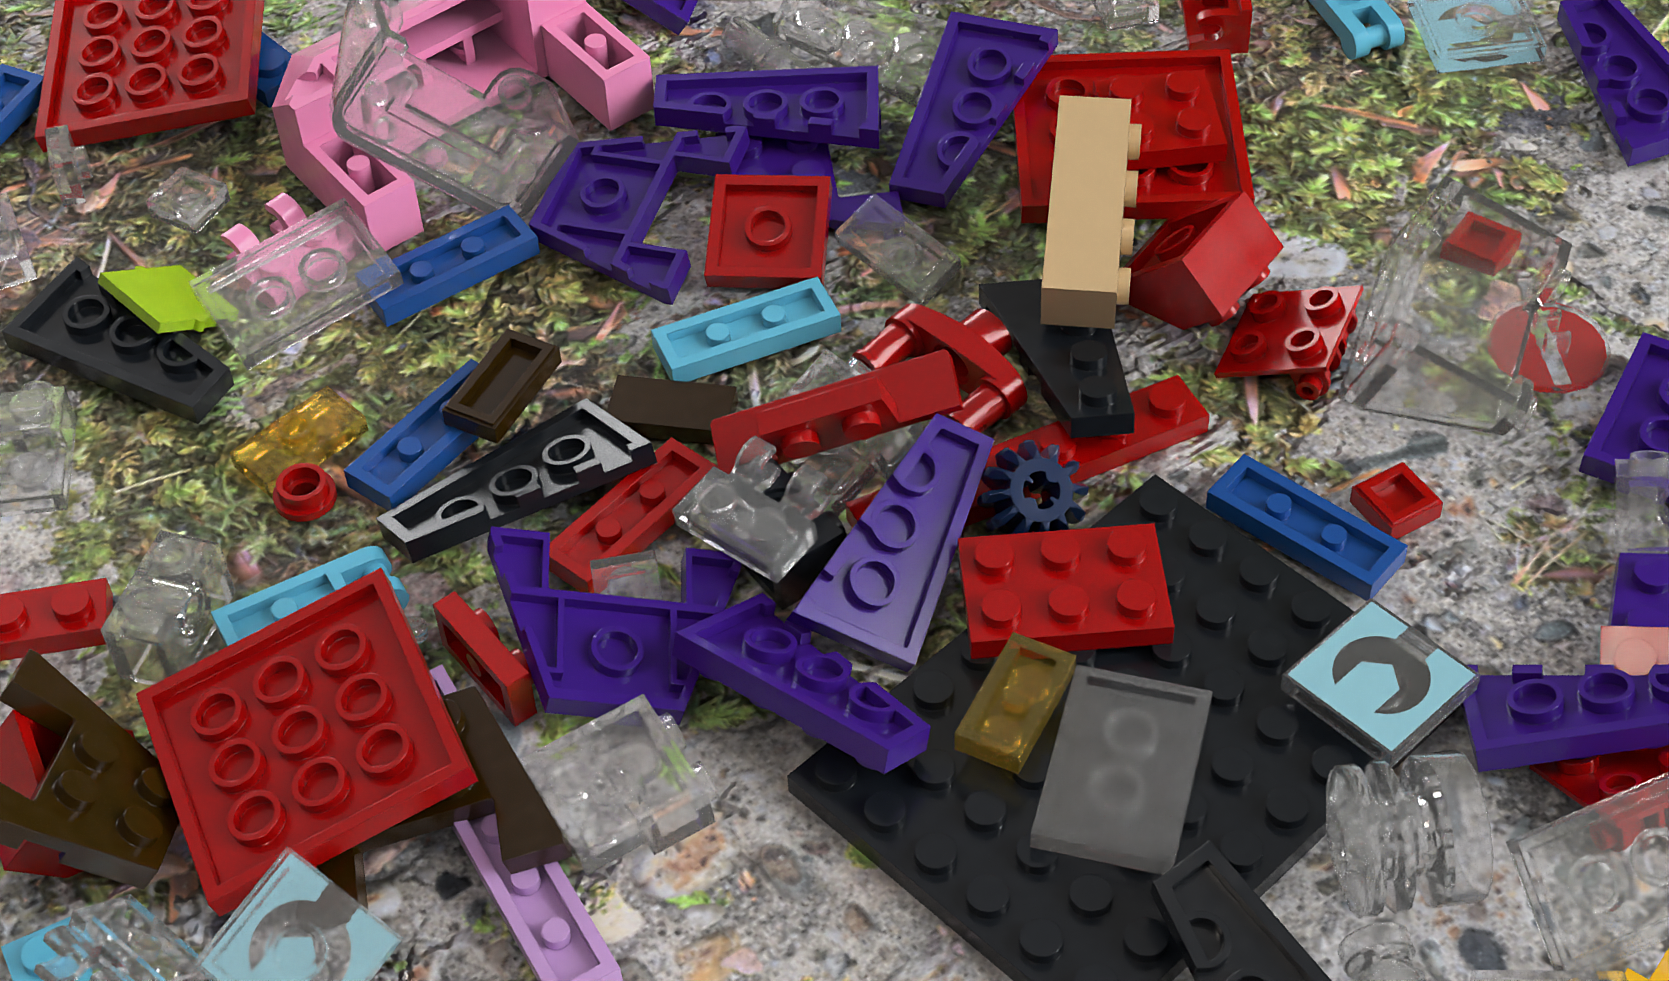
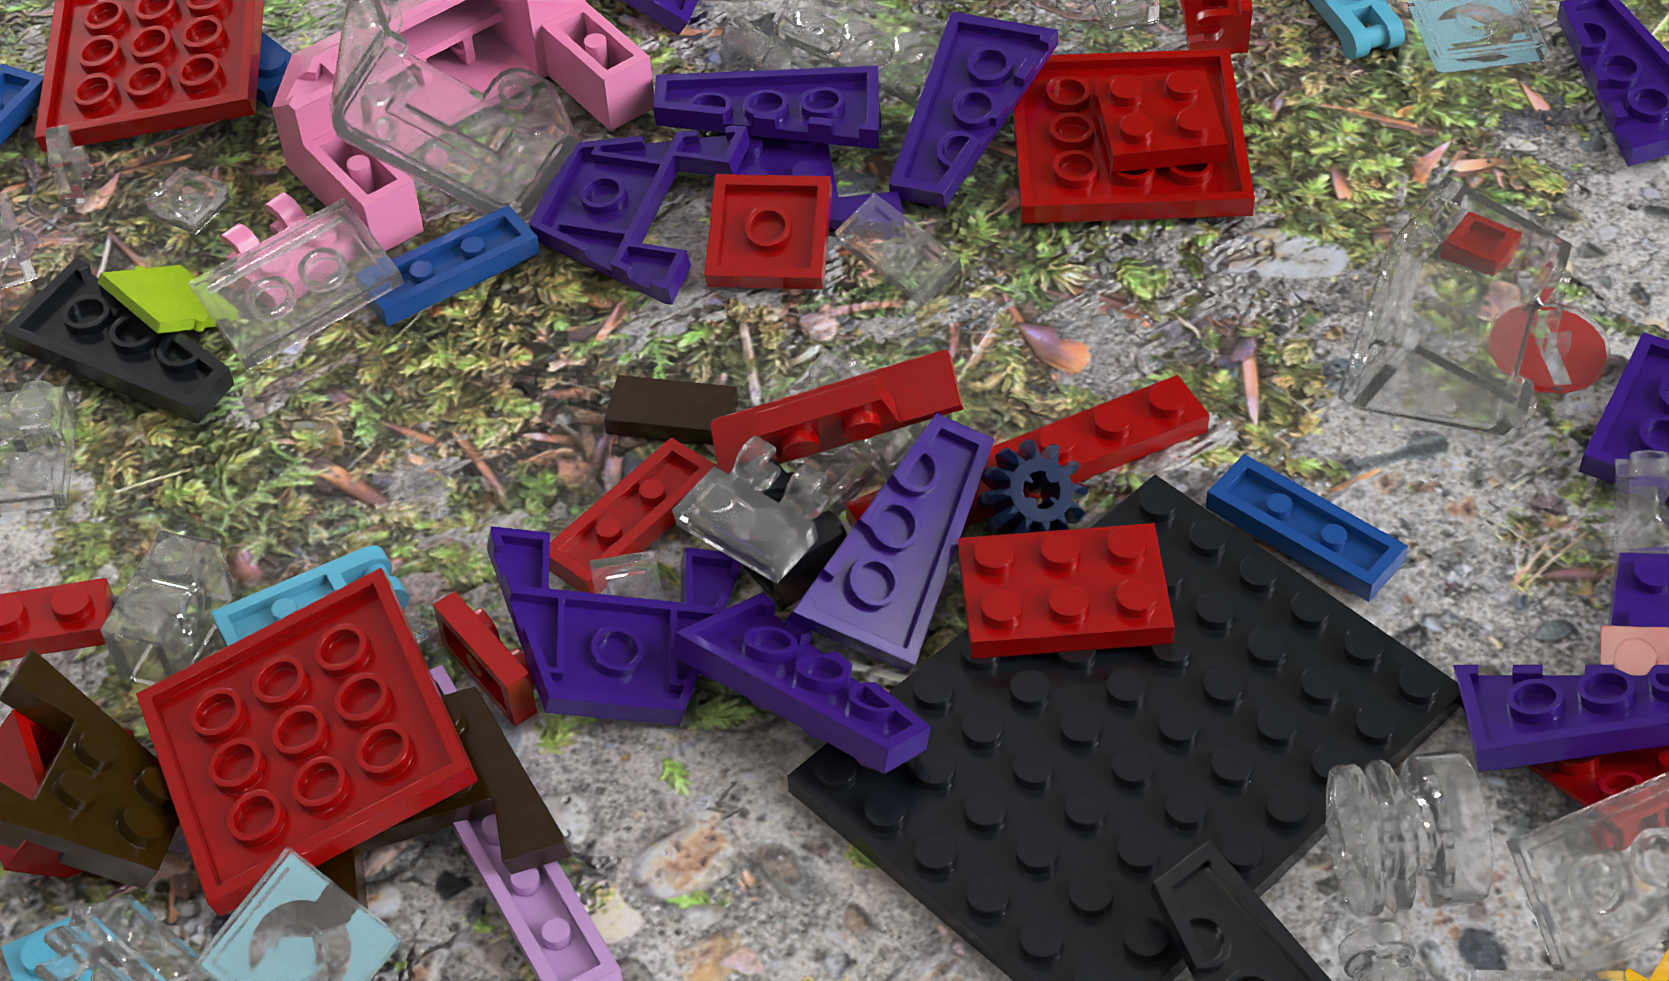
clear yellow plate [229,386,369,498] -> none
red plate [273,463,337,522] -> none
blue plate [344,359,479,511] -> none
black wing [376,398,658,563] -> none
dark brown tile [442,329,562,444] -> none
clear plate [520,694,719,875] -> none
medium azure plate [651,276,842,382] -> none
red connector [852,303,1028,433] -> none
clear yellow plate [955,632,1076,774] -> none
black wing [979,279,1135,438] -> none
clear tile [1030,665,1213,875] -> none
tan wedge [1041,95,1142,329] -> none
red slope [1123,191,1284,330] -> none
red hinge [1214,285,1364,400] -> none
tile [1280,598,1481,769] -> none
red tile [1349,462,1443,539] -> none

